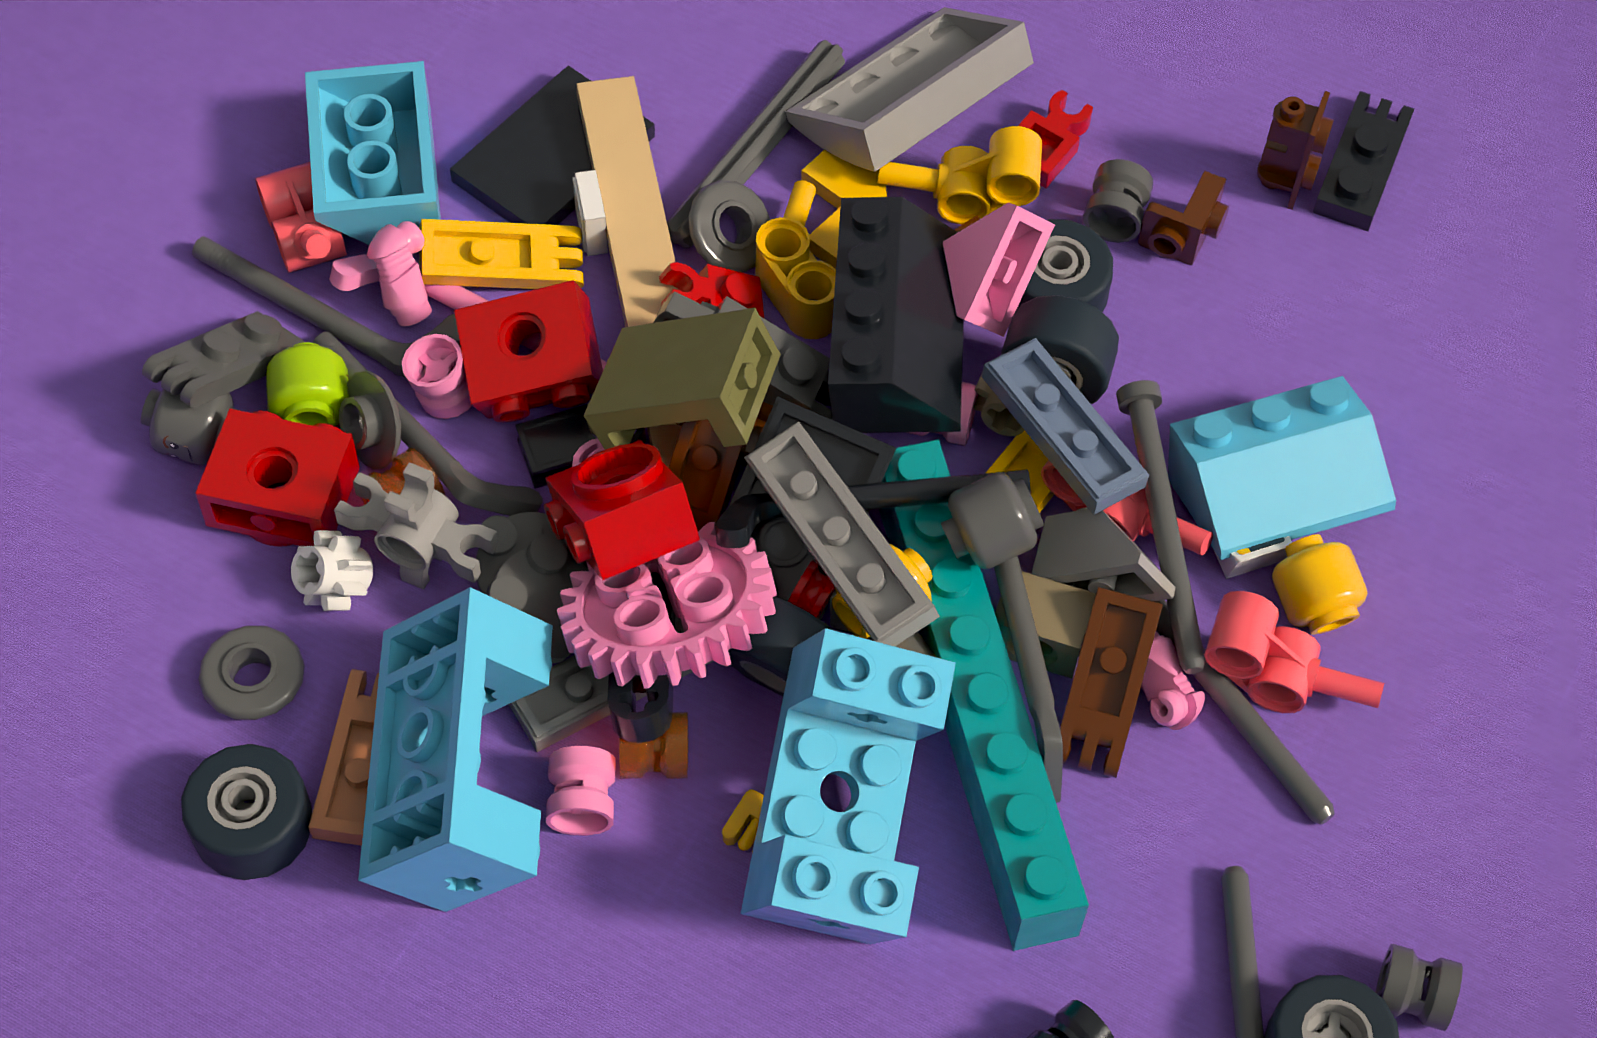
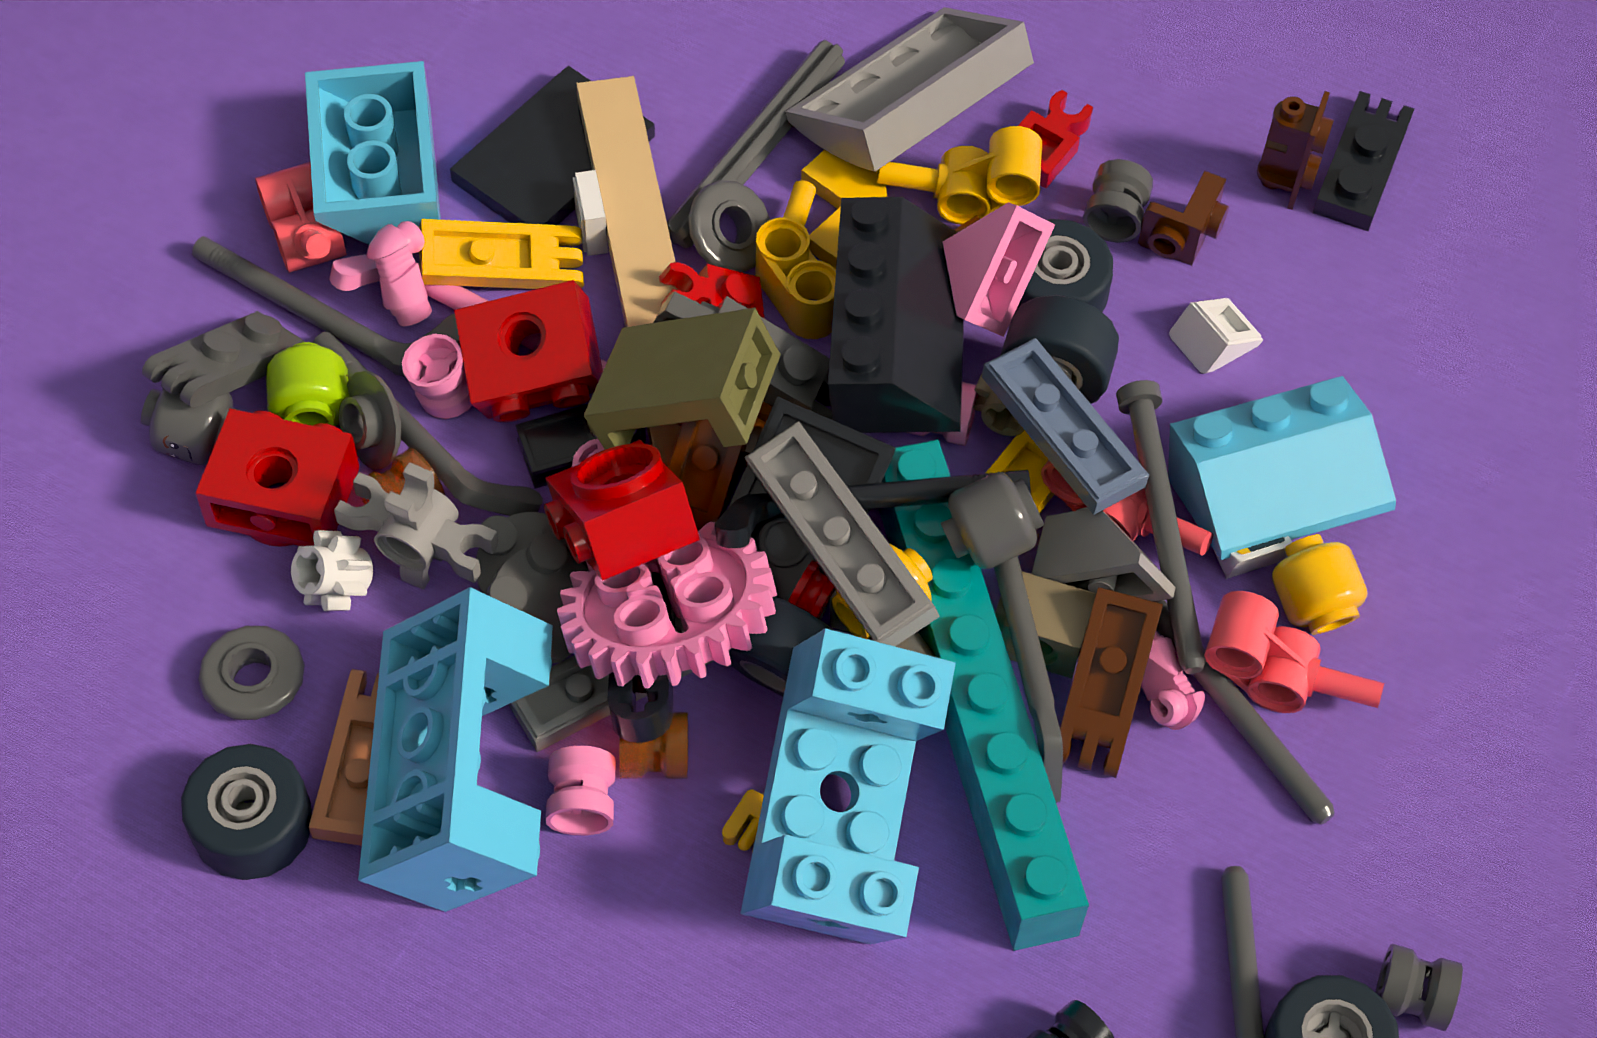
none -> white slope [1169,298,1263,374]

